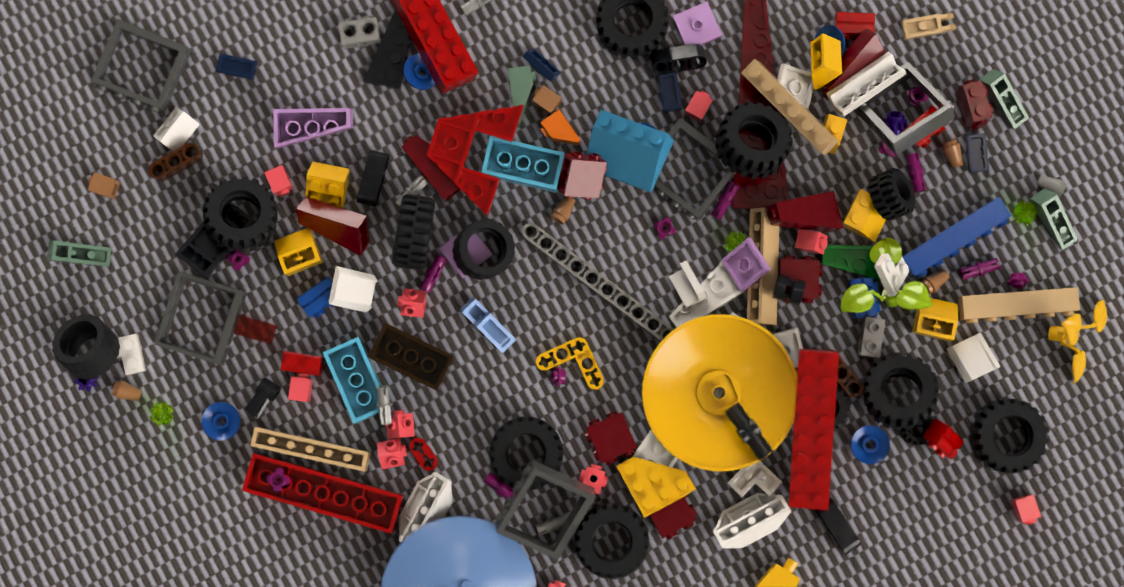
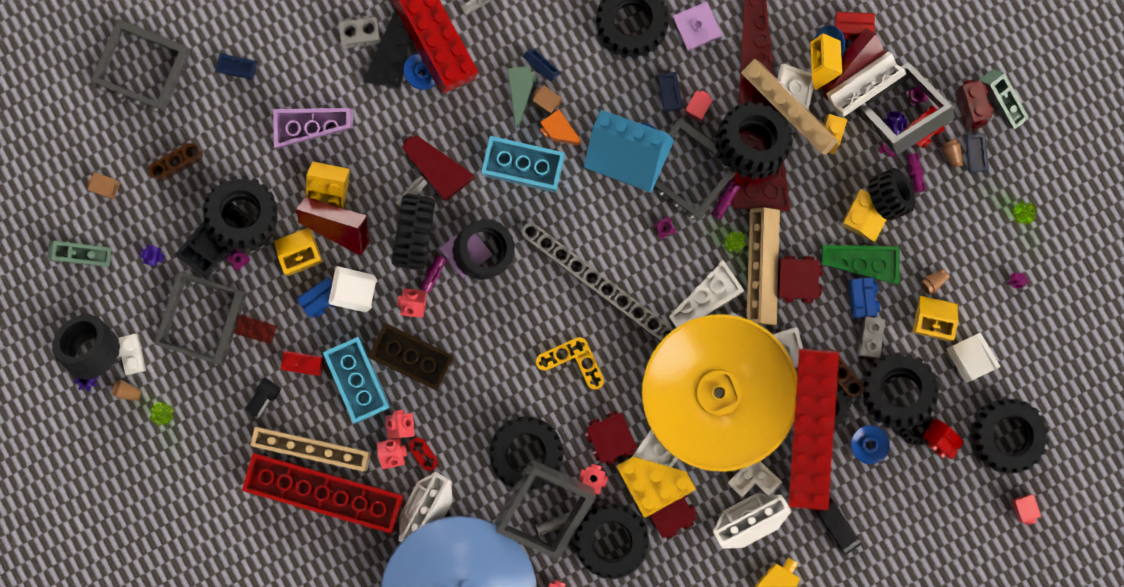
white panel [153,107,200,151] -> none
blue dish [202,402,240,441] -> none
coral brick [264,165,294,197] -> none
magenta plate [267,468,290,492] -> none
coral brick [288,373,313,402] -> none
black beam [357,150,389,207] -> none
light grey axle [376,385,392,425] -> none
red wing [427,104,524,216] -> none
light blue slope [460,297,516,353] -> none
magenta pin [483,472,513,499] -> none
medium nougat cone [551,198,576,225] -> none
magenta plate [551,367,566,386] -> none
brick [557,151,607,200] -> none
black beam [649,44,707,75] -> none
white panel [669,260,707,309] -> none
lavender plate [721,238,771,292] -> none
black piece [725,402,773,460] -> none
dark red slope [766,191,844,232] -> none
black wheel [772,274,806,305] -> none
coral brick [795,229,828,255] -> none
lime plant [841,238,932,313] -> none
white plate [874,254,909,296] -> none
tan hinge [901,13,956,40] -> none
blue brick [902,197,1012,278] -> none
tan brick [958,287,1080,324] -> none
magenta pin [959,258,1000,281] -> none
sand green slope [1029,188,1078,250] -> none
light grey cone [1036,175,1067,198] -> none
yellow plant [1048,300,1107,384] -> none
none -> dark purple gear [139,245,165,267]

